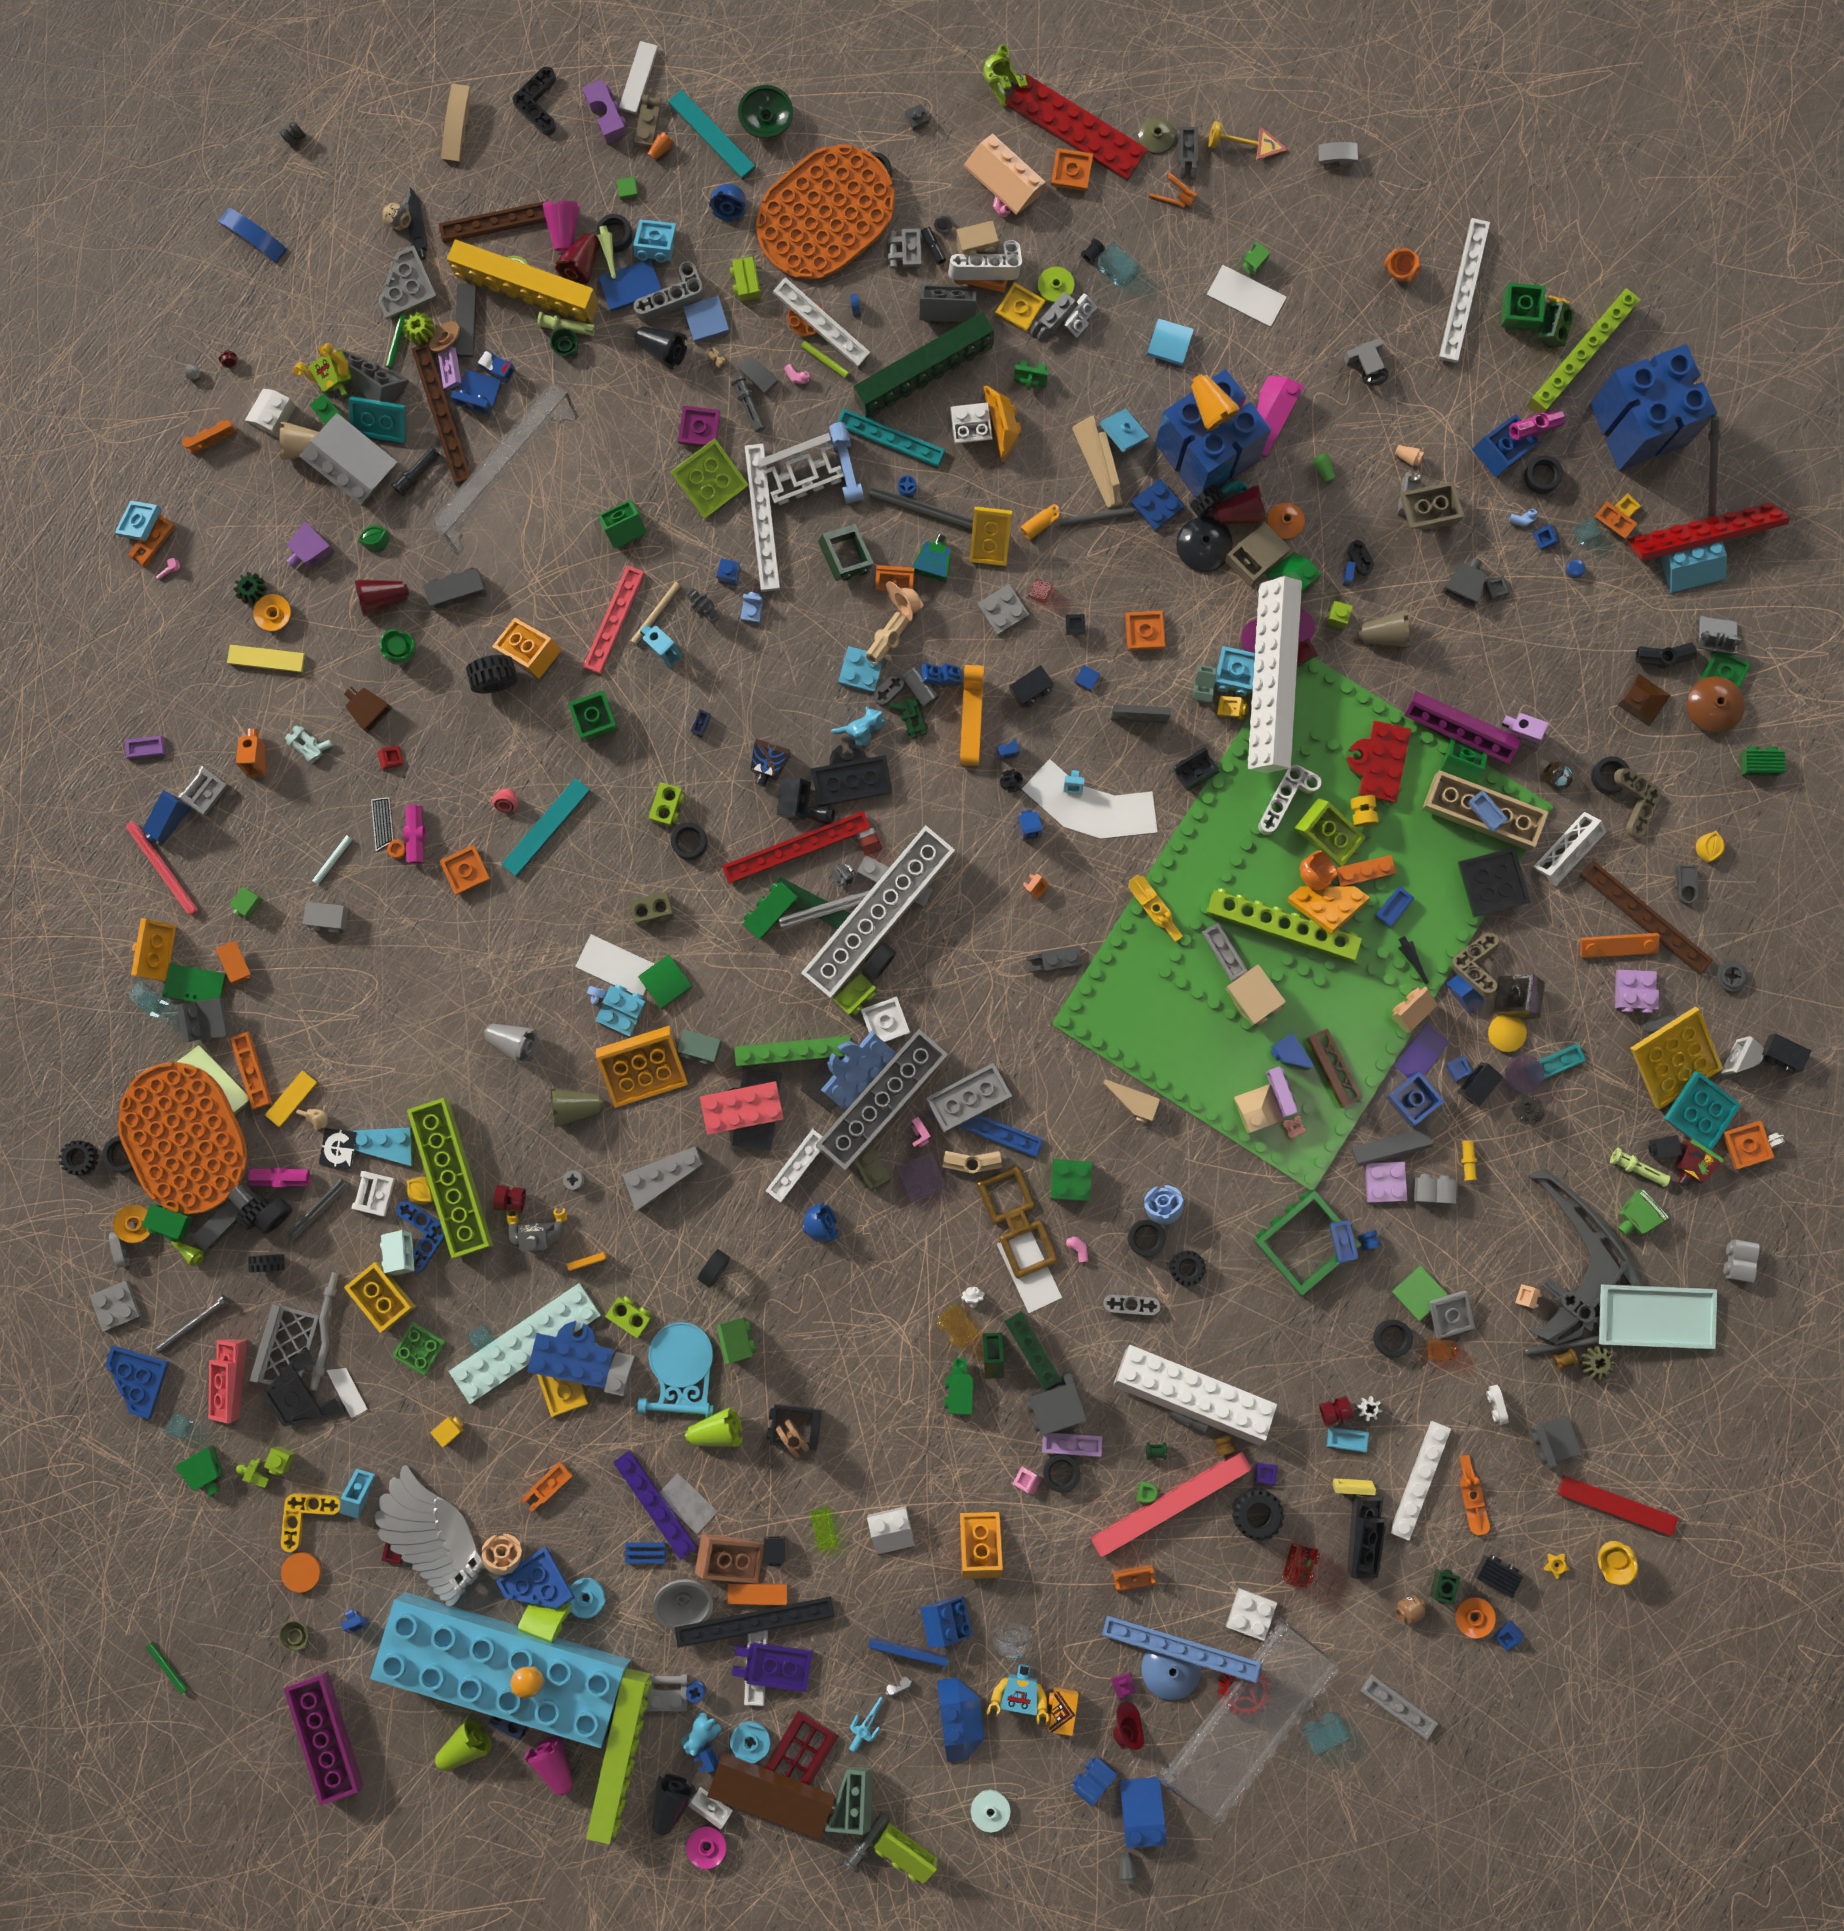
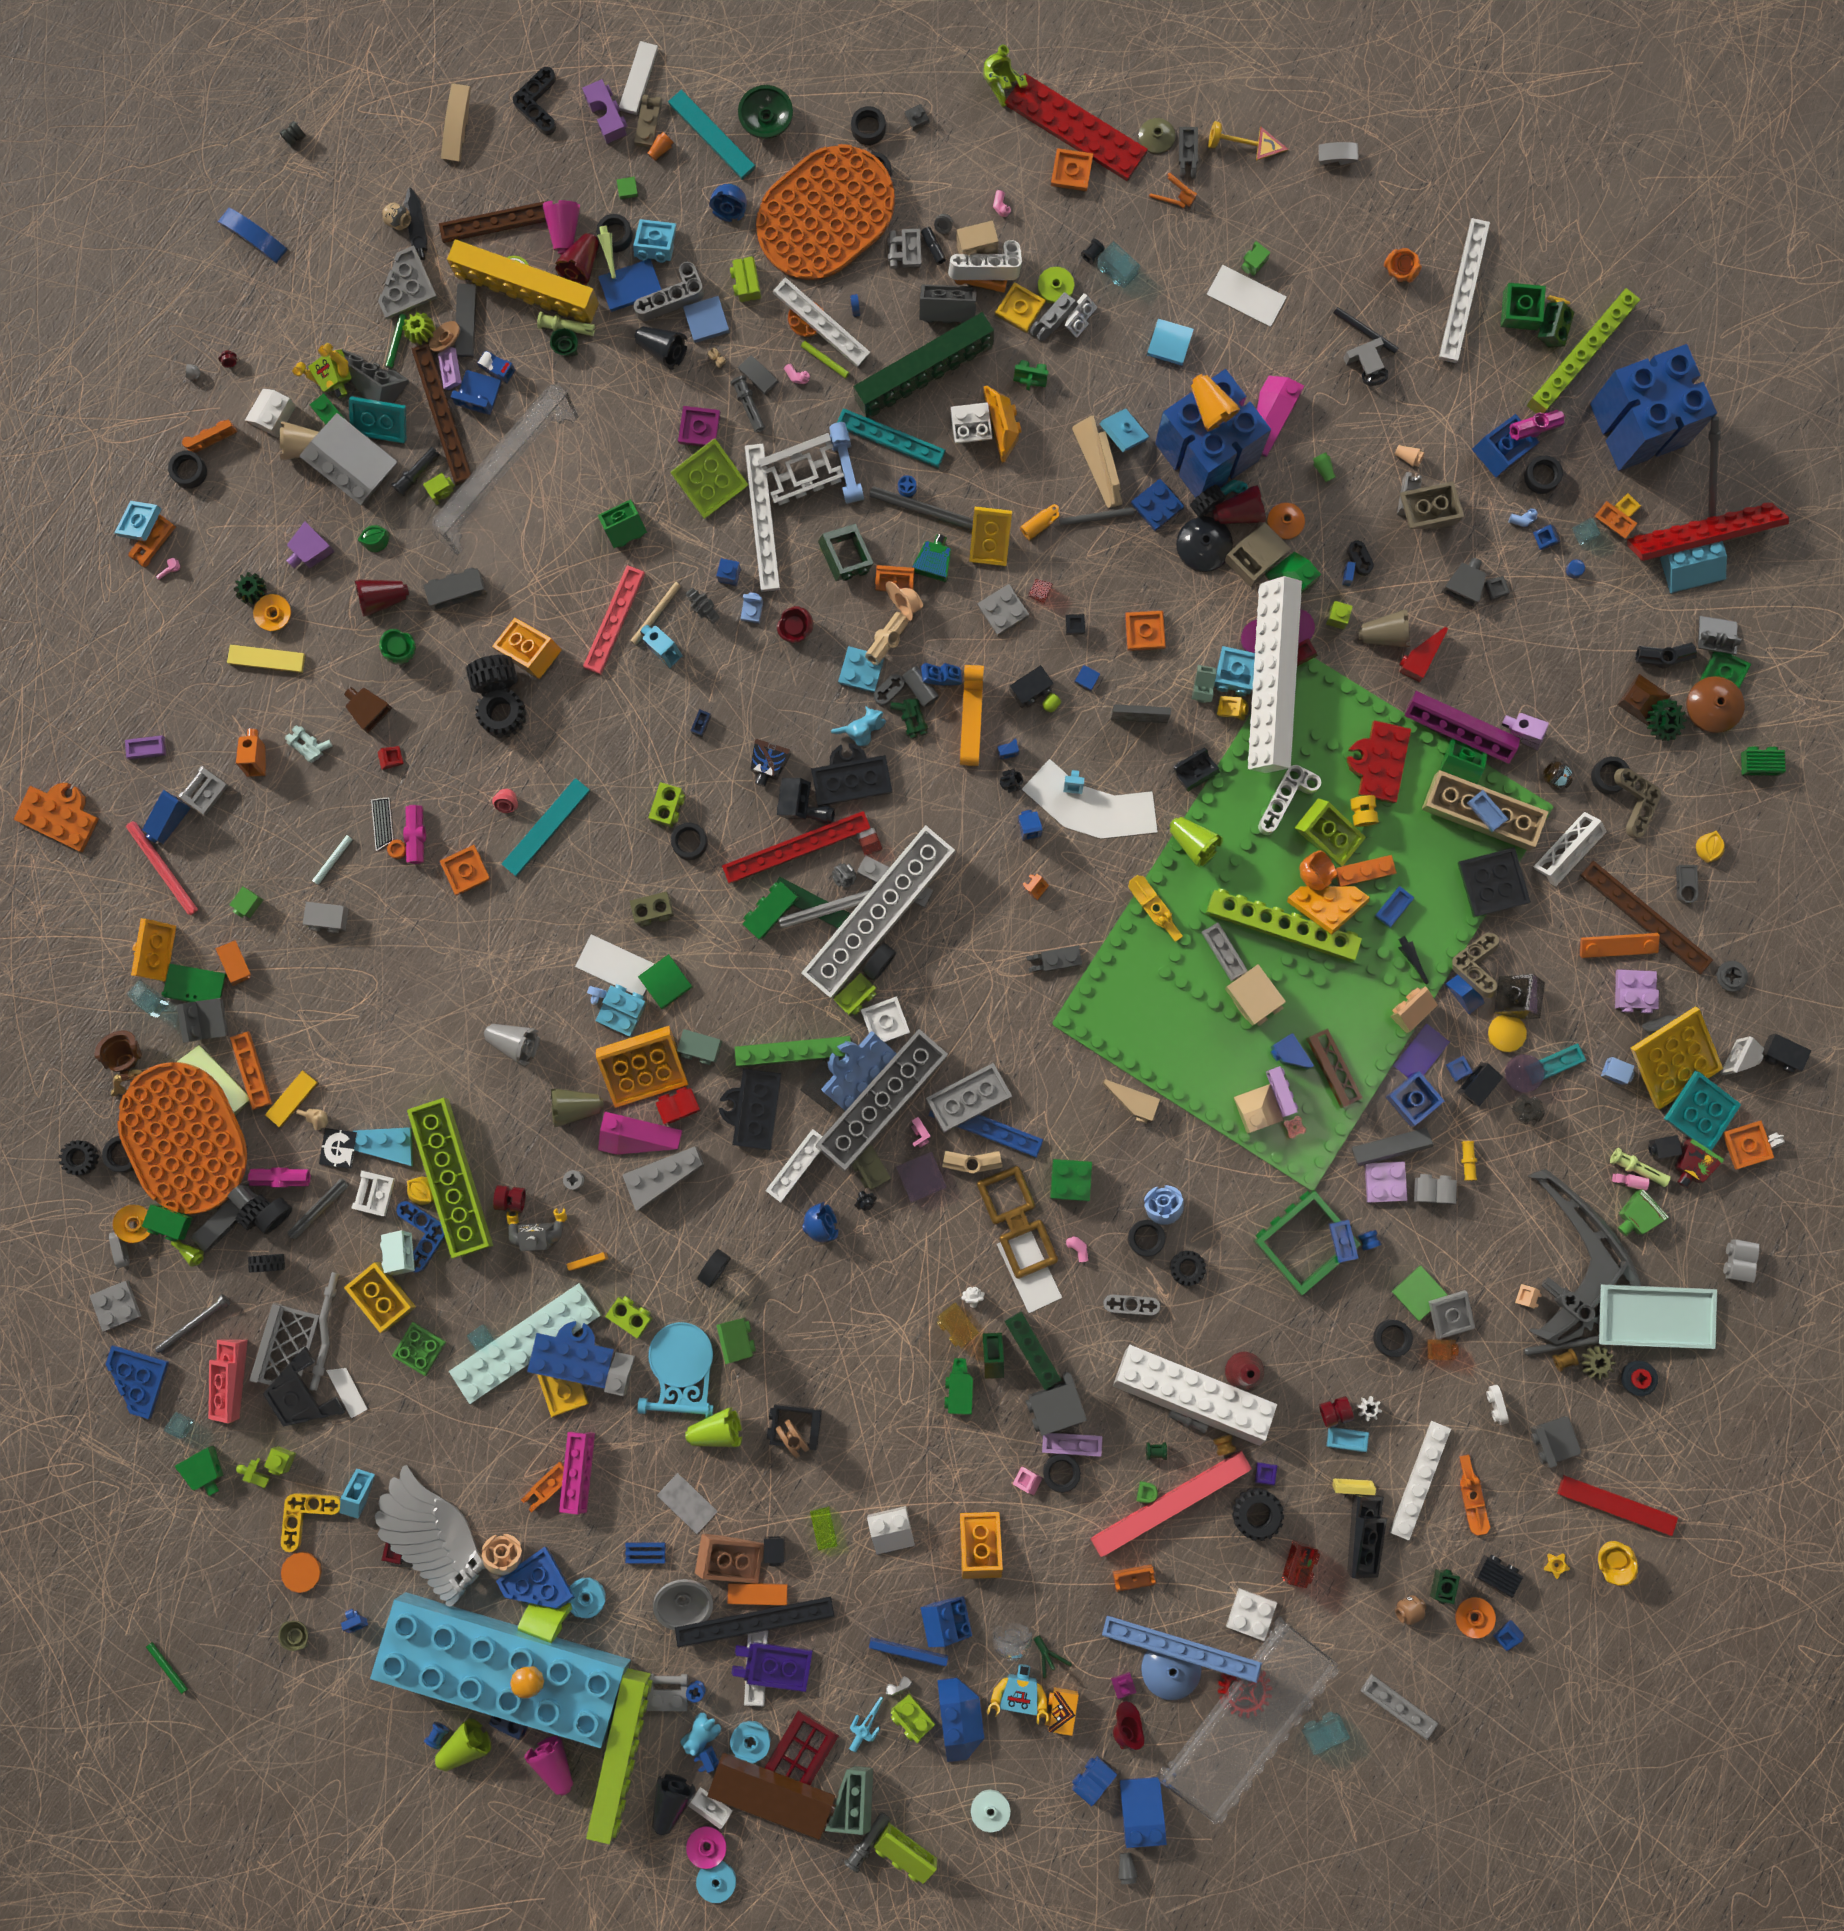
magenta brick [284,1671,364,1806] -> none
yellow brick [430,1416,464,1448] -> none
green brick [568,690,619,743] -> none
dark purple plate [613,1450,698,1560] -> none
coral plate [700,1081,784,1135] -> none
light nougat slope [963,134,1046,215] -> none
none -> orange plate [13,783,99,852]
none -> reddish brown helmet [94,1030,142,1097]
none -> black tyre [168,450,207,489]
none -> lime brick [423,473,455,505]
none -> blue bush [424,1722,450,1749]
none -> black tyre [475,687,527,738]
none -> dark pink fence [559,1432,595,1515]
none -> dark pink wedge [598,1112,683,1155]
none -> red brick [655,1087,701,1125]
none -> medium azure plate [696,1861,736,1903]
none -> dark red piece [777,606,814,643]
none -> black tyre [851,106,886,145]
none -> black plant [854,1191,877,1211]
none -> lime bracket [891,1693,936,1744]
none -> dark green plant [1033,1635,1072,1679]
none -> lime piece [1042,693,1062,712]
none -> lime cone [1169,817,1223,867]
none -> dark red cone [1225,1352,1264,1391]
none -> black bar [1333,307,1399,354]
none -> red slope [1399,627,1449,682]
none -> light blue brick [1601,1057,1635,1085]
none -> bright pink bar [1612,1174,1649,1191]
none -> black wheel [1621,1360,1658,1396]
none -> dark green gear [1646,699,1687,741]

